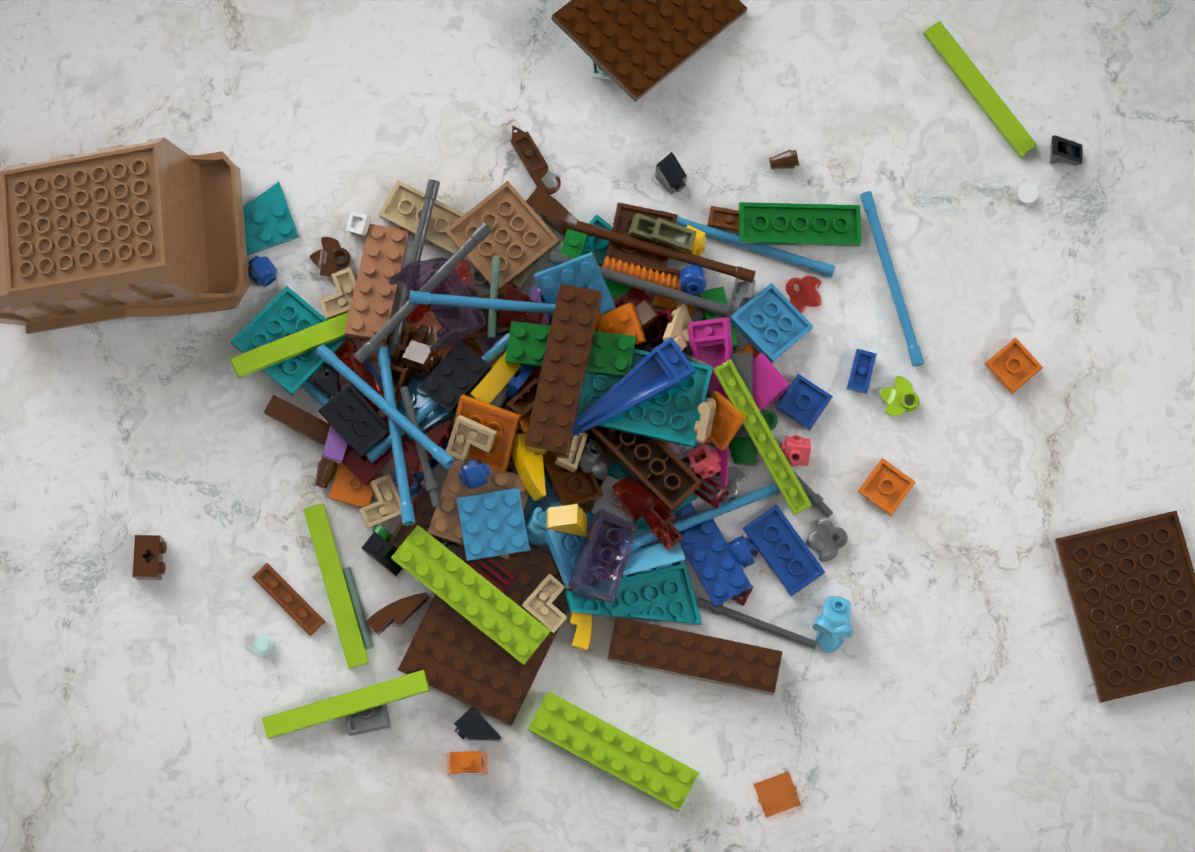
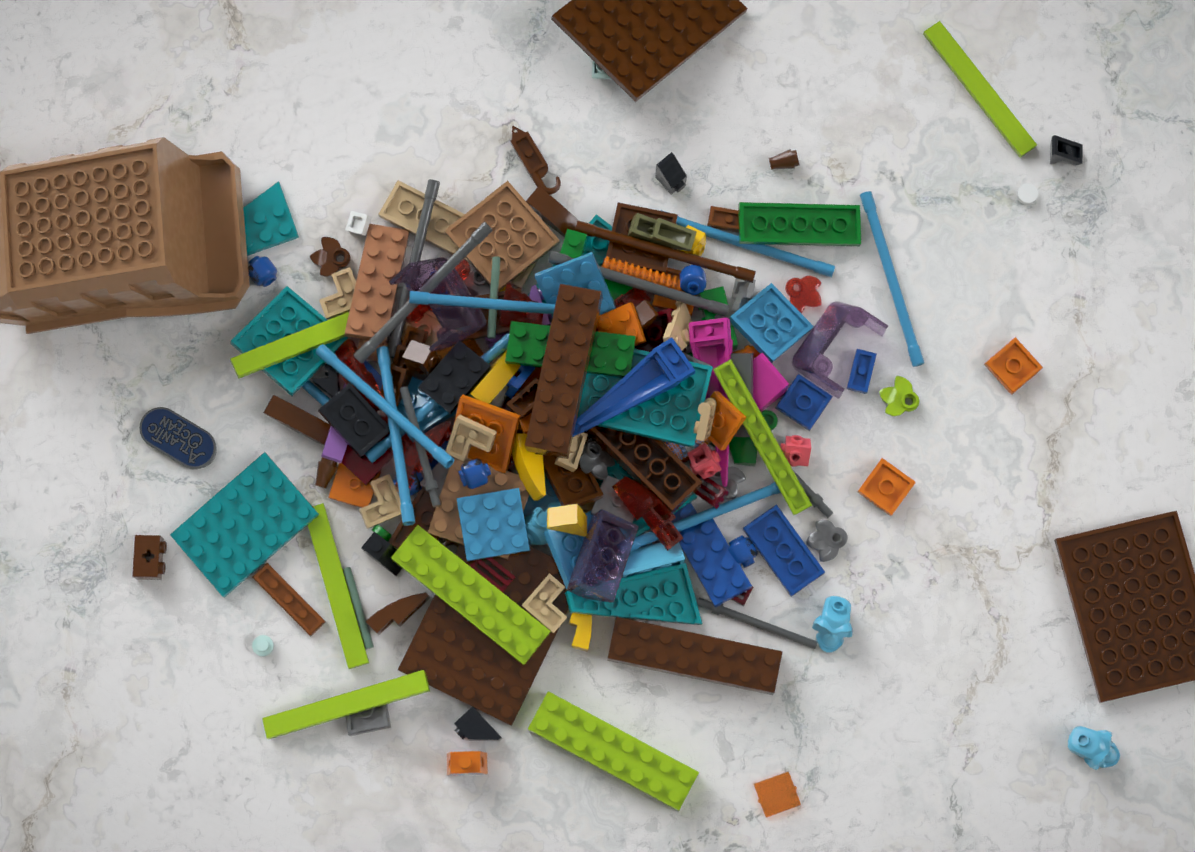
none -> tile [139,407,217,470]
none -> teal plate [170,452,320,598]
none -> clear purple windscreen [792,301,888,399]
none -> medium azure head [1068,726,1120,770]

